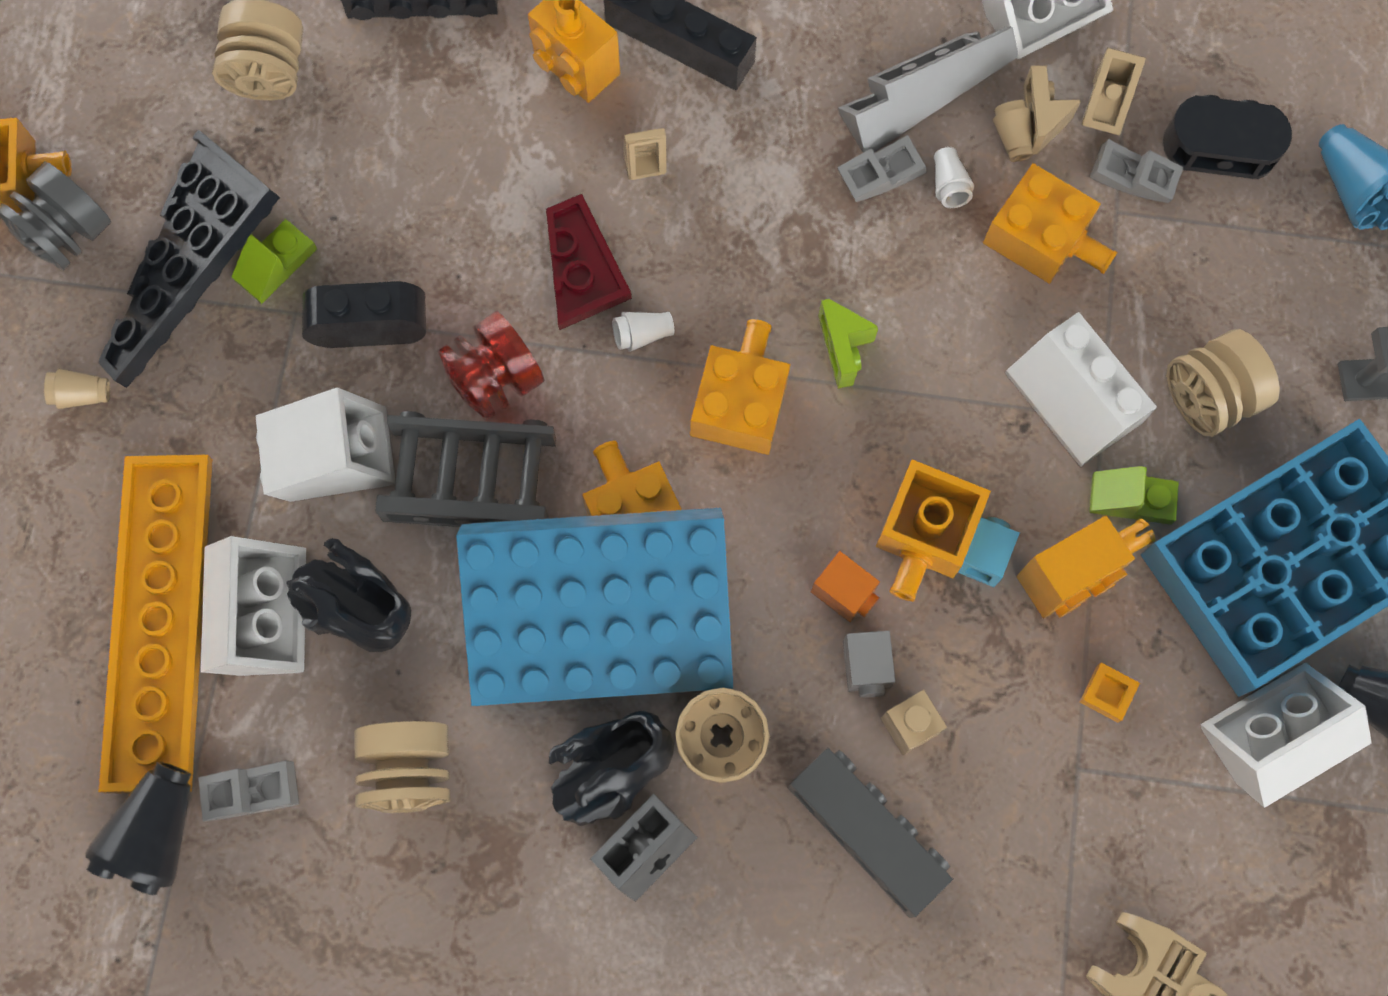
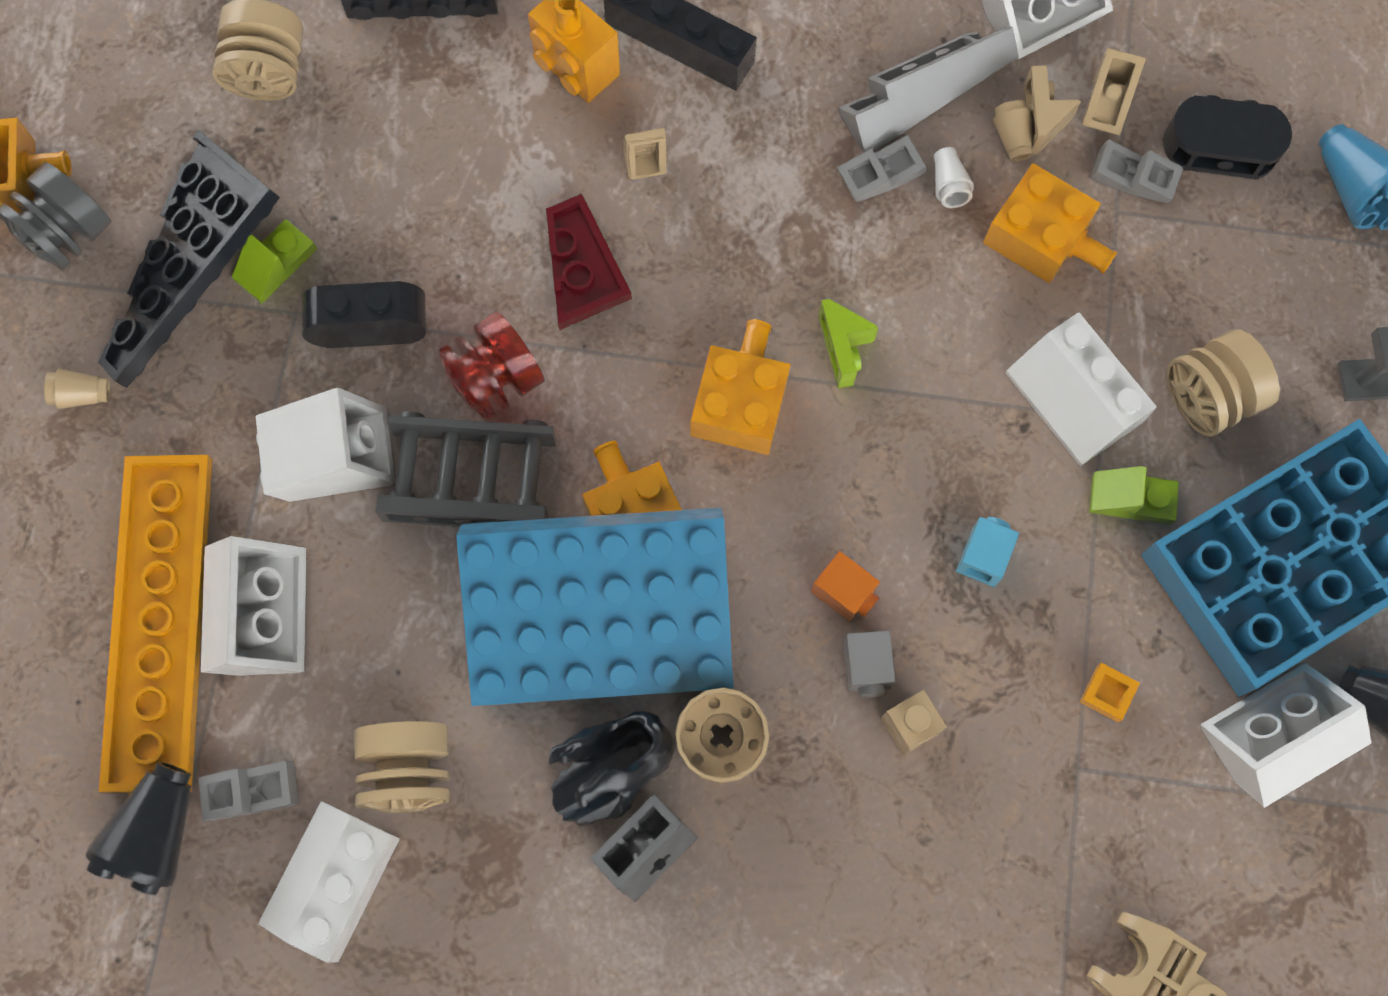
black hair [286,538,412,652] -> none
white cone [612,312,674,352] -> none
dark grey brick [787,748,953,918] -> none
light orange brick [875,459,991,602] -> none
light orange brick [1016,515,1156,619] -> none
none -> white slope [258,801,400,963]

